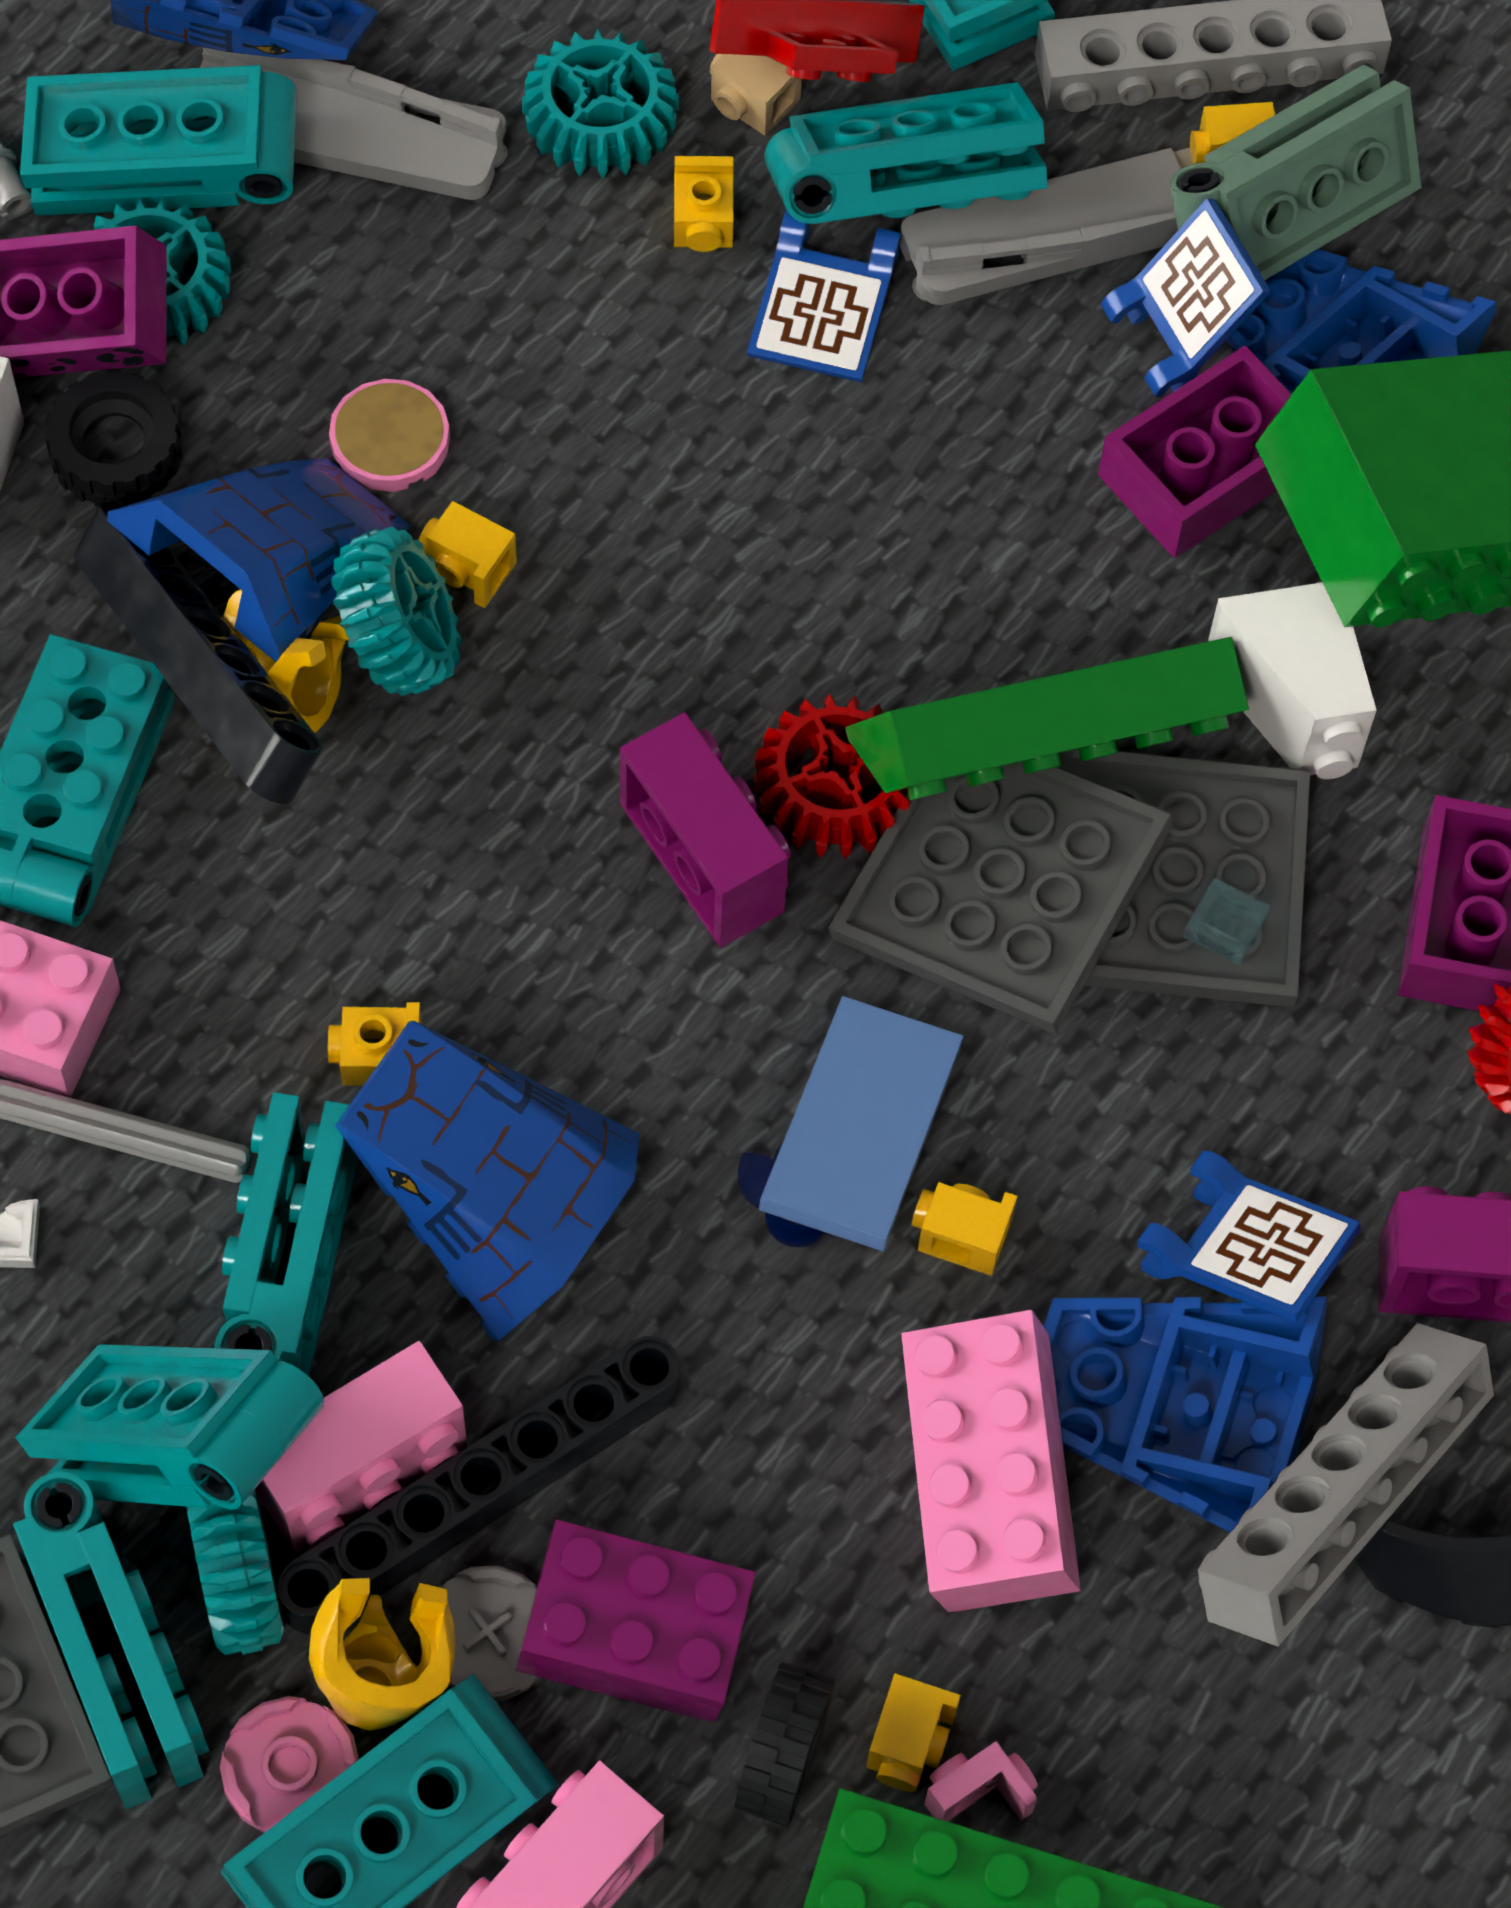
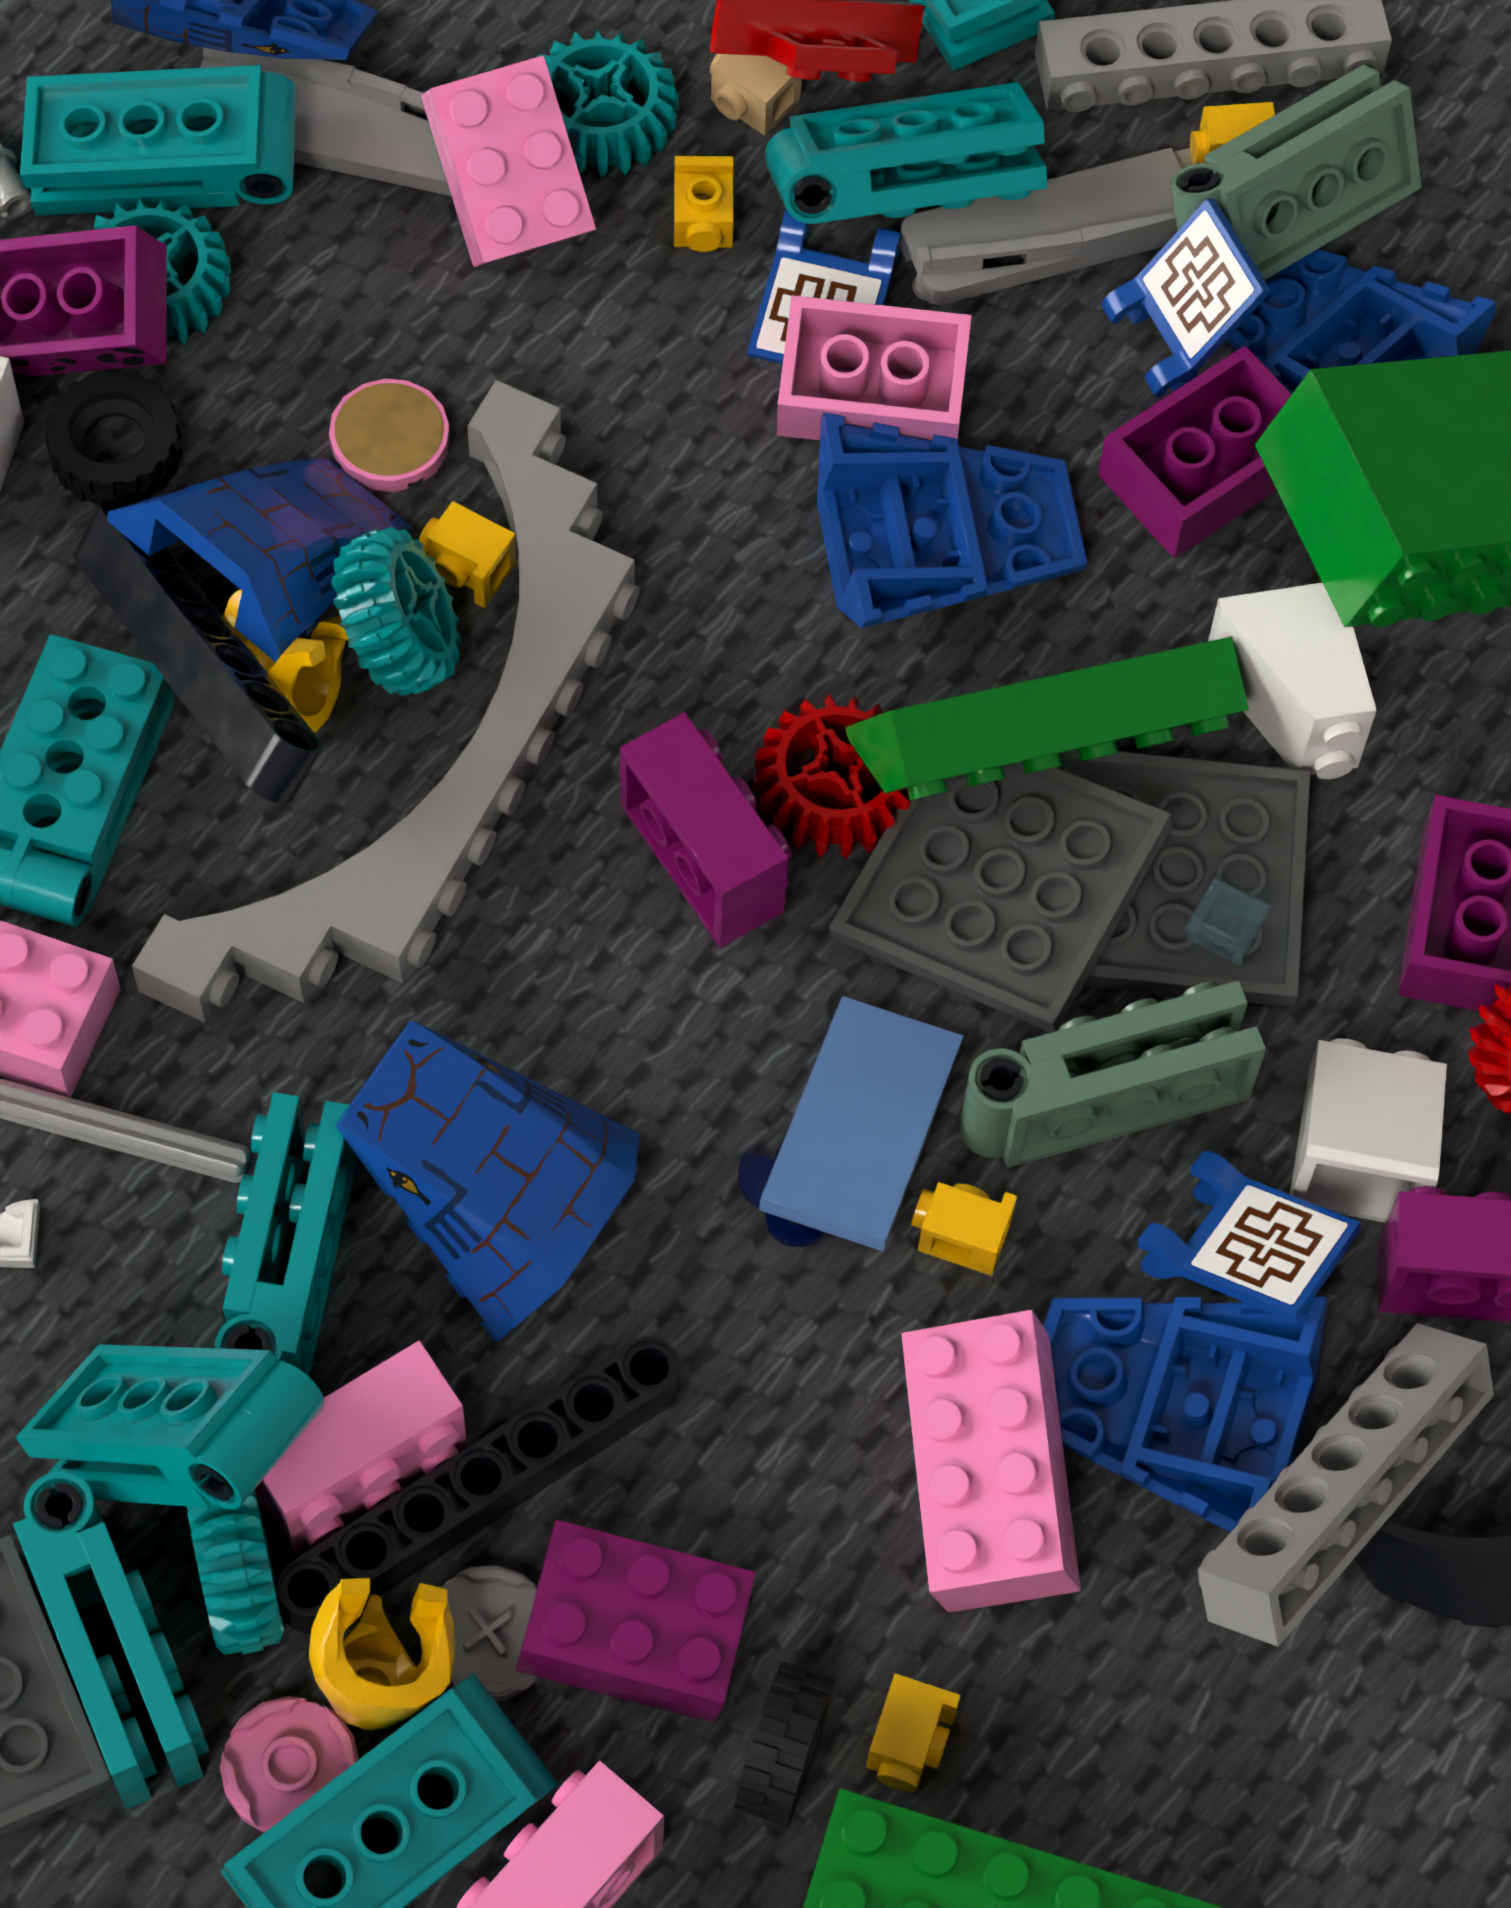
yellow brick [328,1002,422,1086] -> none
bright pink bracket [925,1741,1038,1822] -> none
none -> light grey arch [132,380,640,1023]
none -> bright pink brick [421,55,596,267]
none -> bright pink brick [777,295,972,441]
none -> blue wedge [817,412,1088,629]
none -> sand green hinge [960,980,1266,1168]
none -> white slope [1290,1039,1447,1223]

